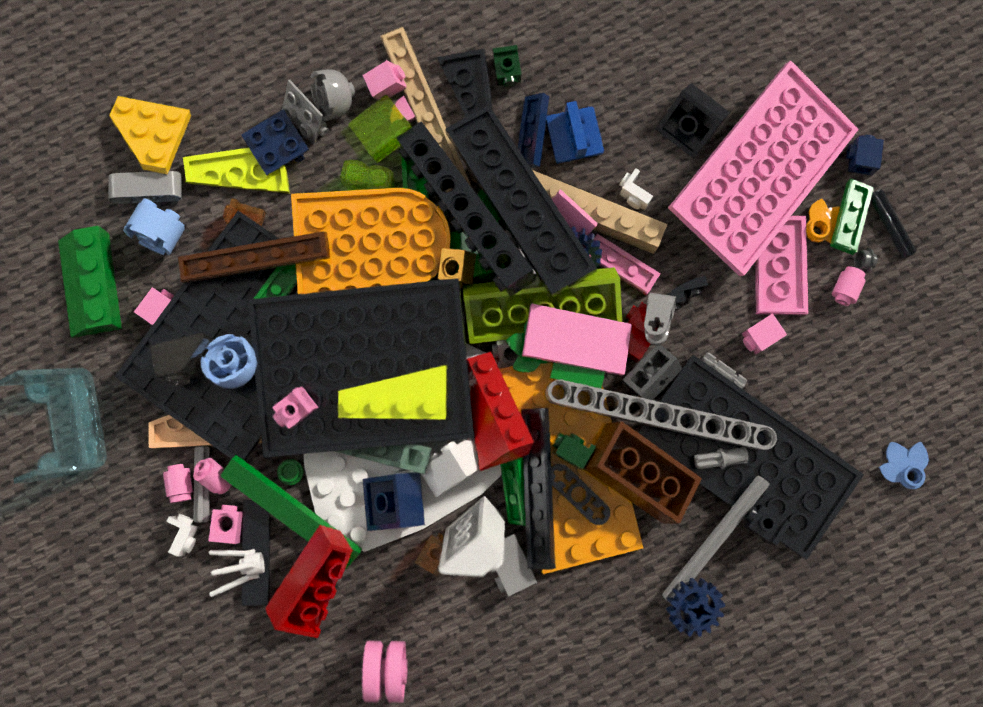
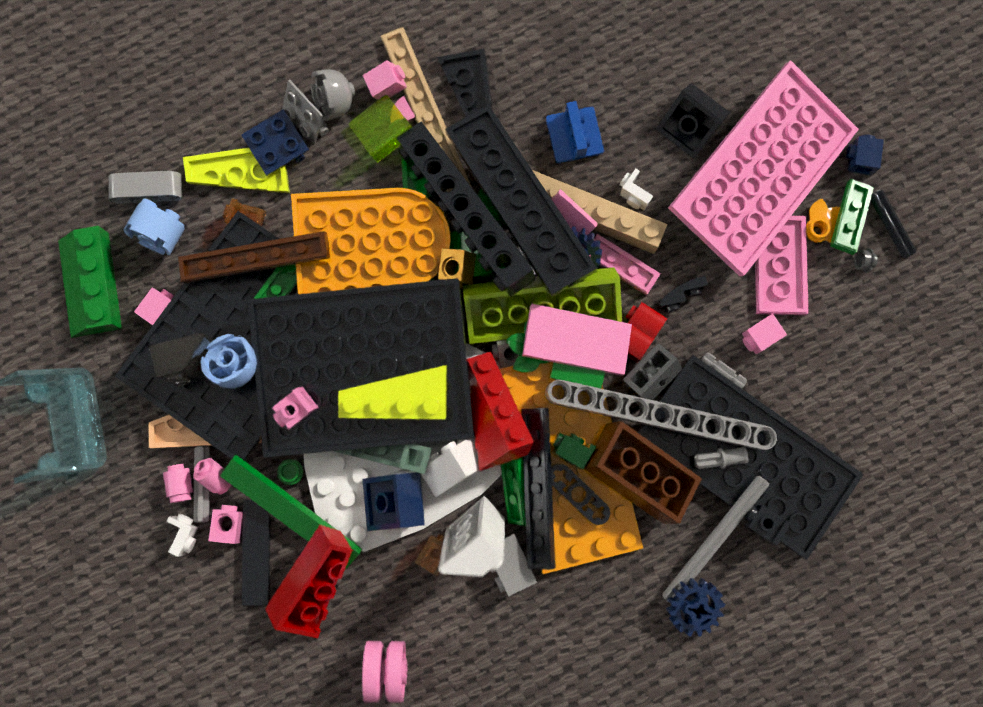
yellow plate [110,96,191,174] -> none
white plant [209,549,265,597] -> none
clear neon green brick [340,160,396,191] -> none
dark green brick [493,45,522,87] -> none
dark blue plate [518,93,549,168] -> none
light grey piece [644,292,676,345] -> none
bright pink brick [832,267,866,306] -> none
medium blue plate [879,442,929,489] -> none

